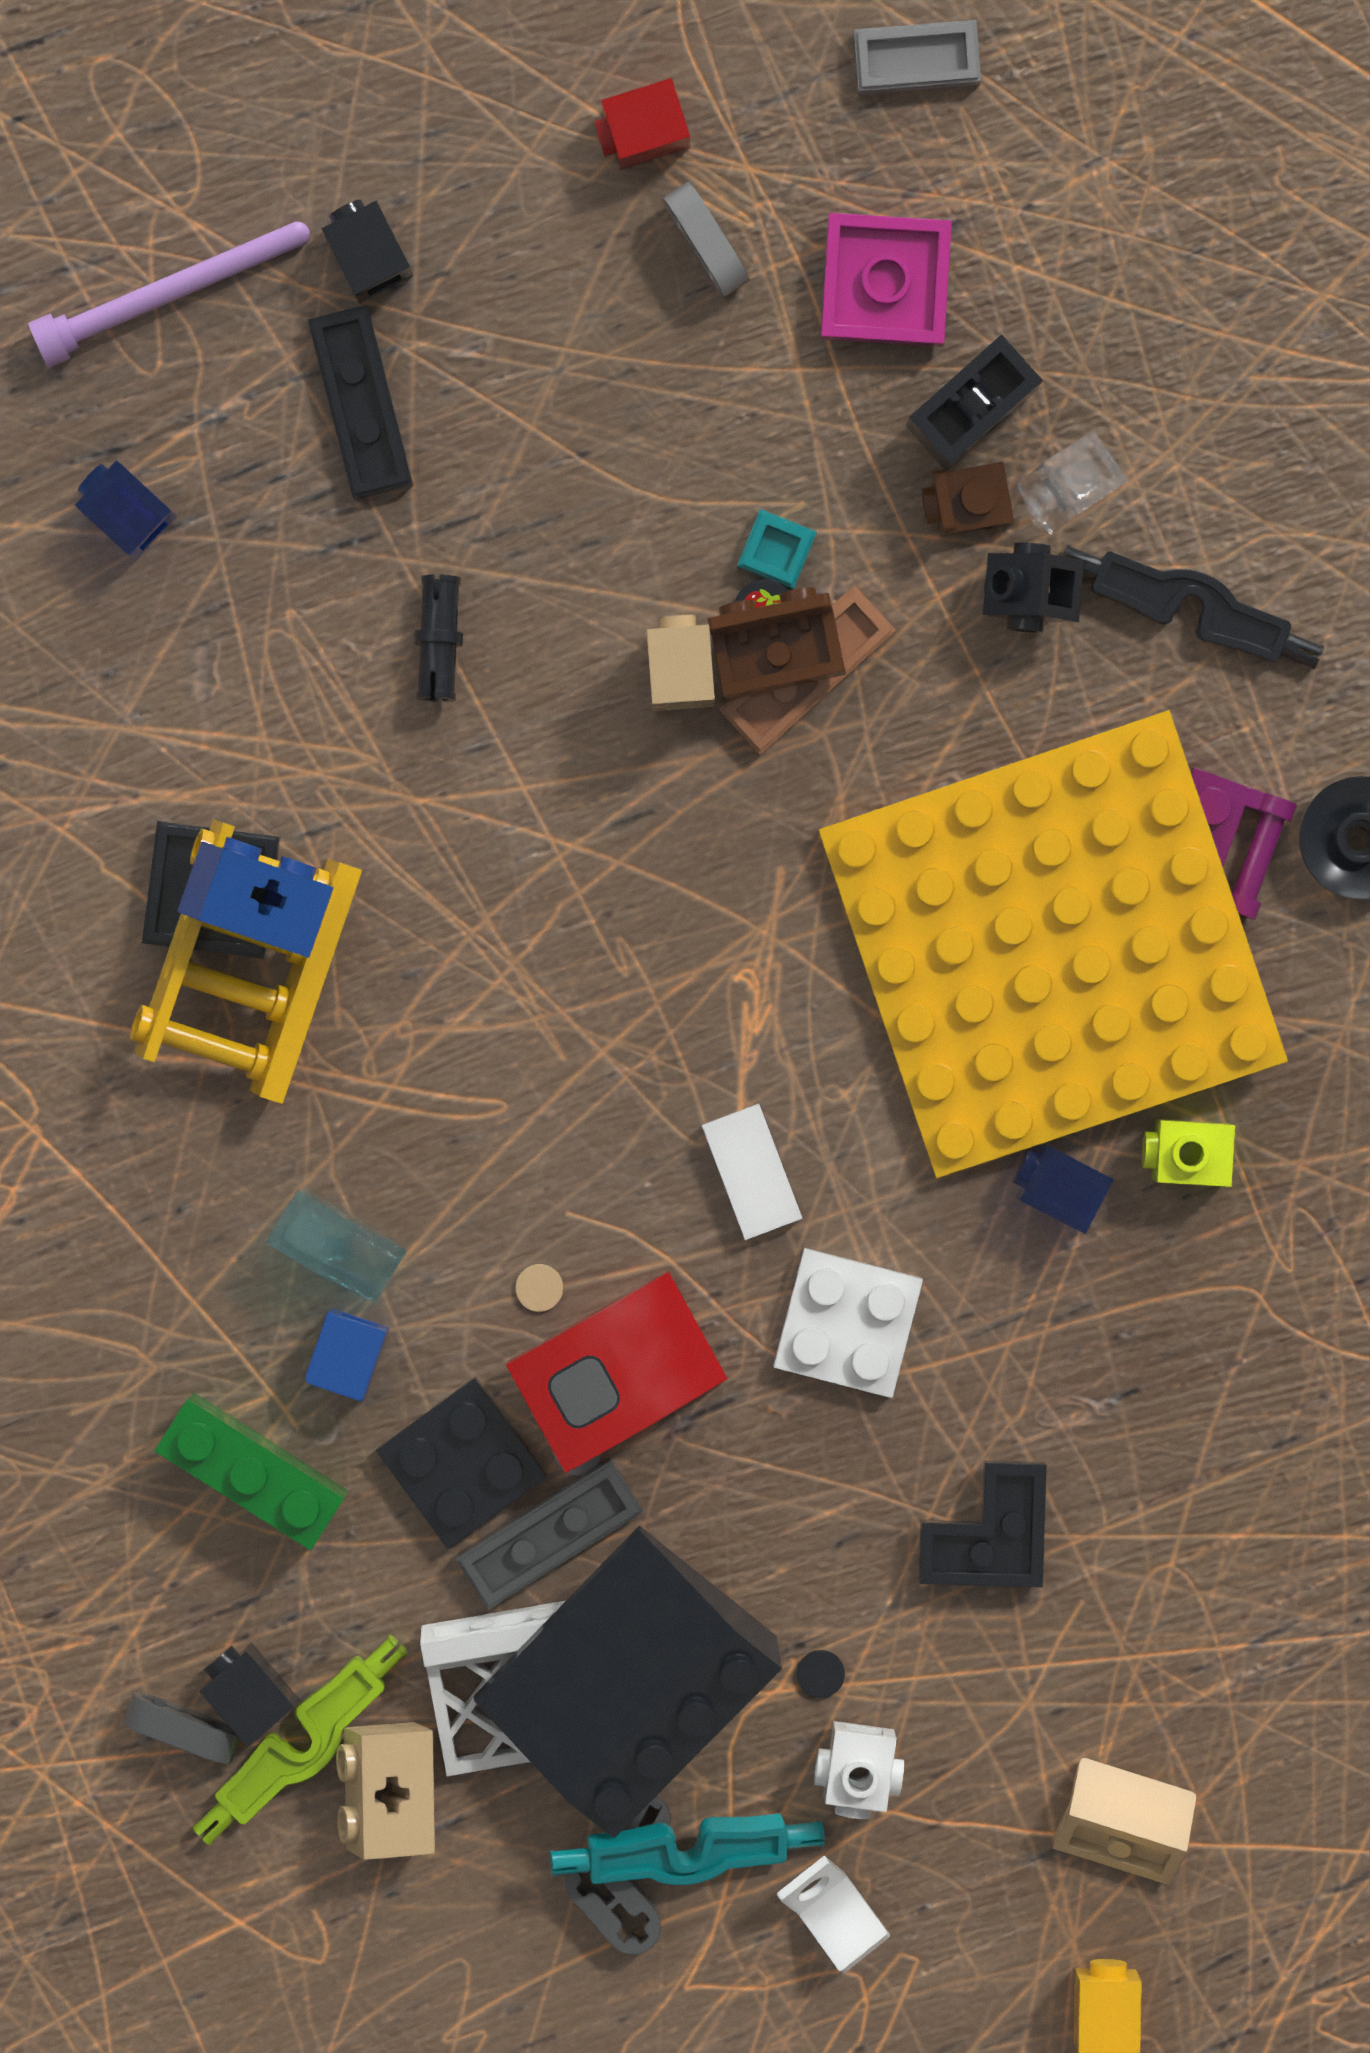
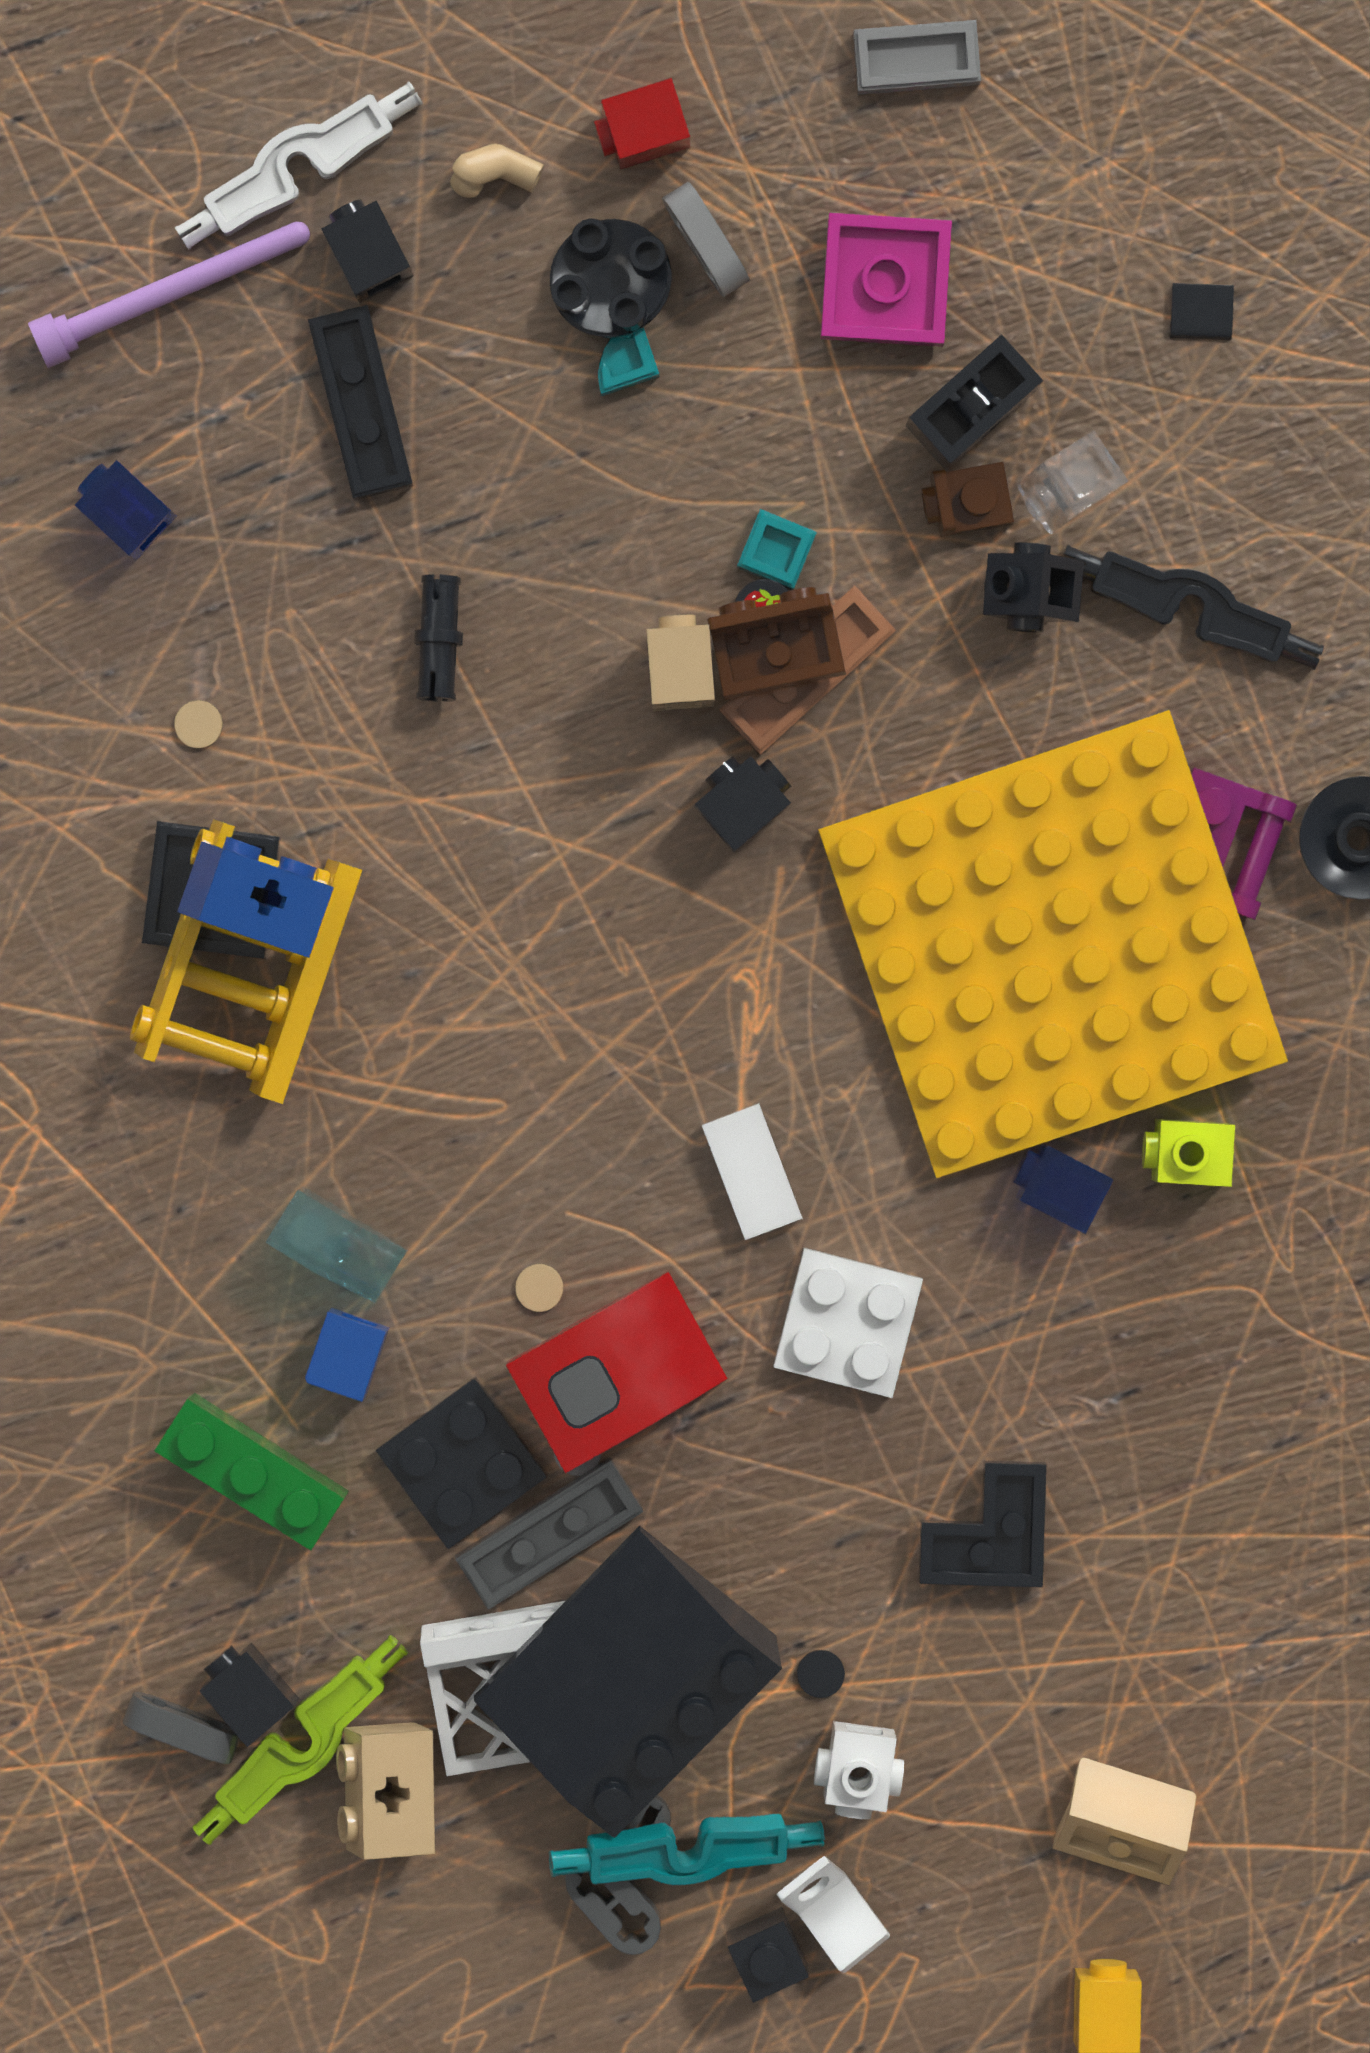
none -> tan piece [174,700,223,748]
none -> white piece [175,82,423,250]
none -> tan arm [450,144,544,198]
none -> black dish [550,218,672,338]
none -> teal tile [598,328,660,396]
none -> black brick [694,756,792,853]
none -> black brick [726,1907,809,2003]
none -> black piece [1170,283,1234,340]

